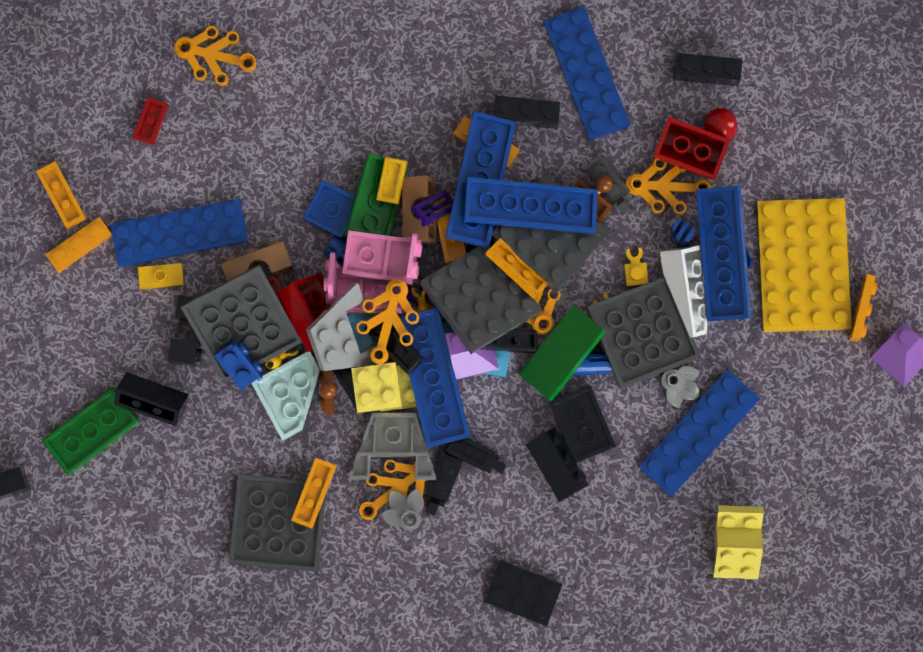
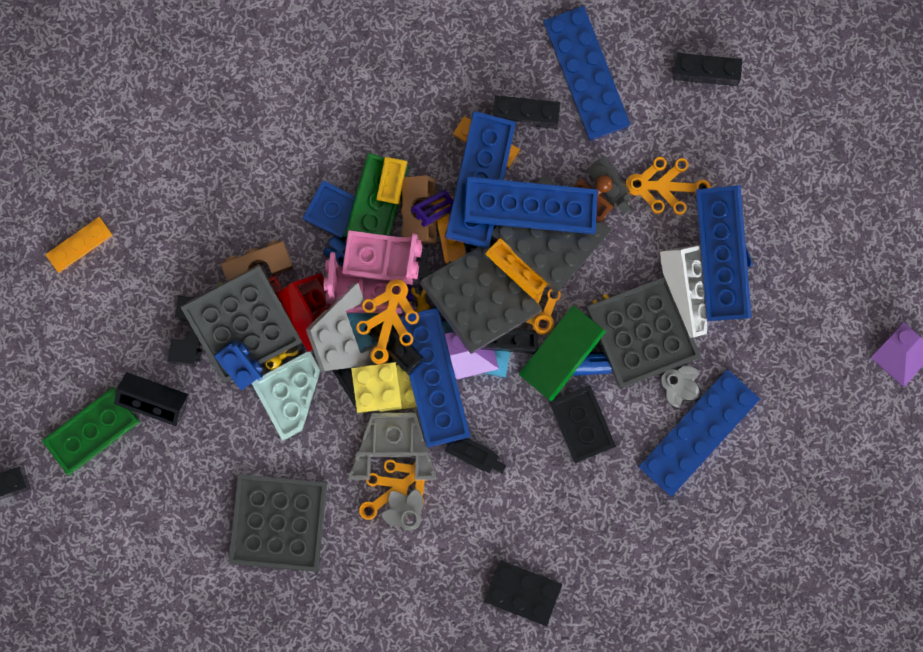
light orange plate [36,161,87,230] -> none
blue plate [110,198,248,268] -> none
red plate [132,97,169,146] -> none
yellow plate [138,263,184,290] -> none
light orange plant [174,26,257,86] -> none
light orange plate [291,458,337,529] -> none
dark orange plate [319,370,337,416] -> none
black hinge [425,453,463,516] -> none
black brick [526,428,589,502] -> none
yellow plate [624,248,649,287] -> none
red slope [653,117,730,181] -> none
blue arm [671,219,695,248] -> none
red hair [704,108,738,140] -> none
light yellow bracket [713,505,764,579] -> none
yellow plate [756,198,852,332] -> none
light orange plate [849,274,878,342] -> none

